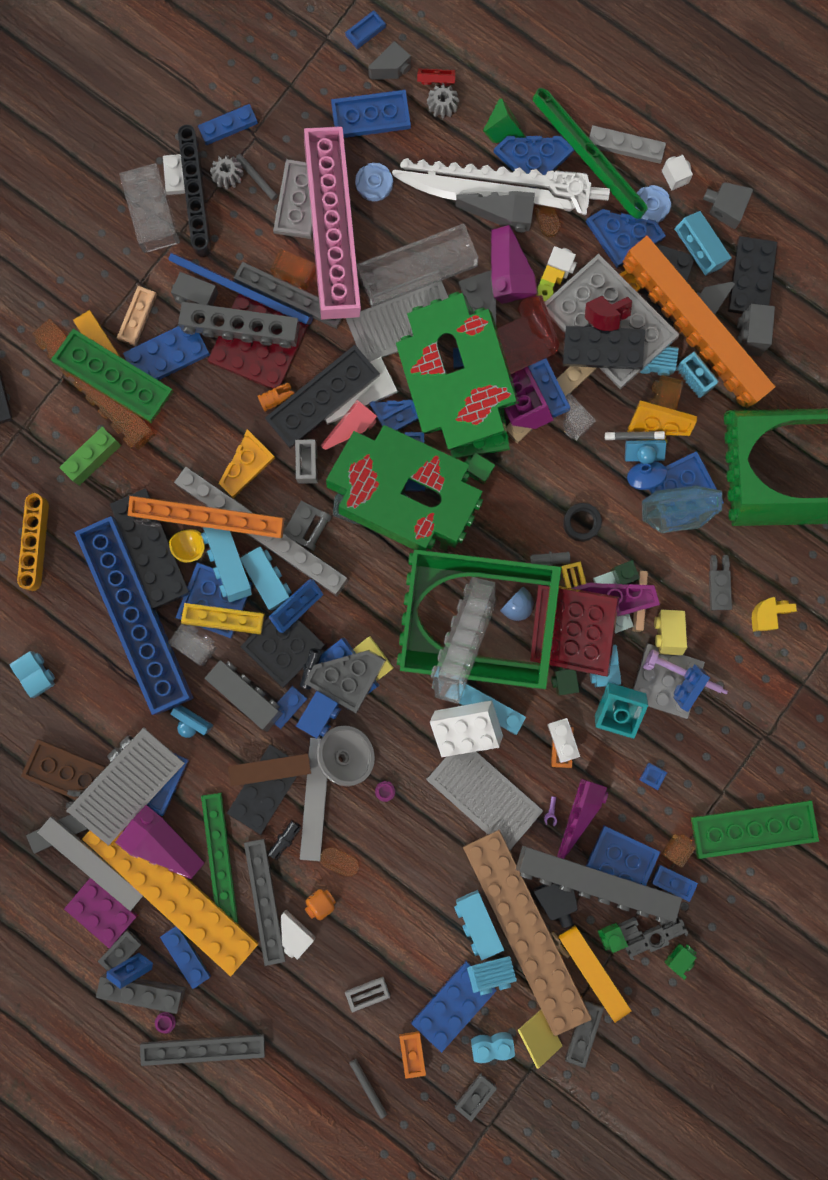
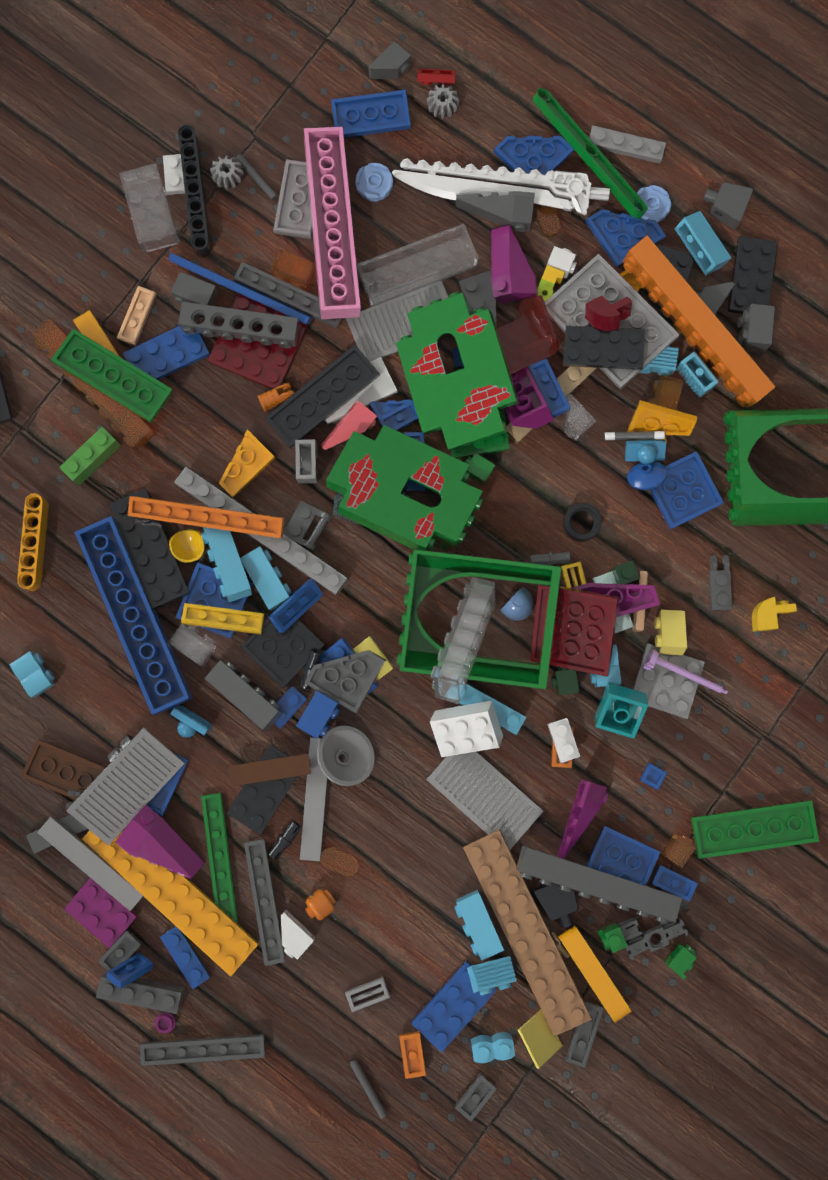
blue plate [198,104,258,145] -> none
blue tile [345,10,386,49] -> none
magenta plate [375,781,395,802] -> none
green slope [483,98,526,143] -> none
medium lavender hand [544,796,557,826] -> none
clear light blue wedge [642,486,722,533] -> none
white brick [662,155,693,190] -> none
blue plate [673,664,710,712] -> none

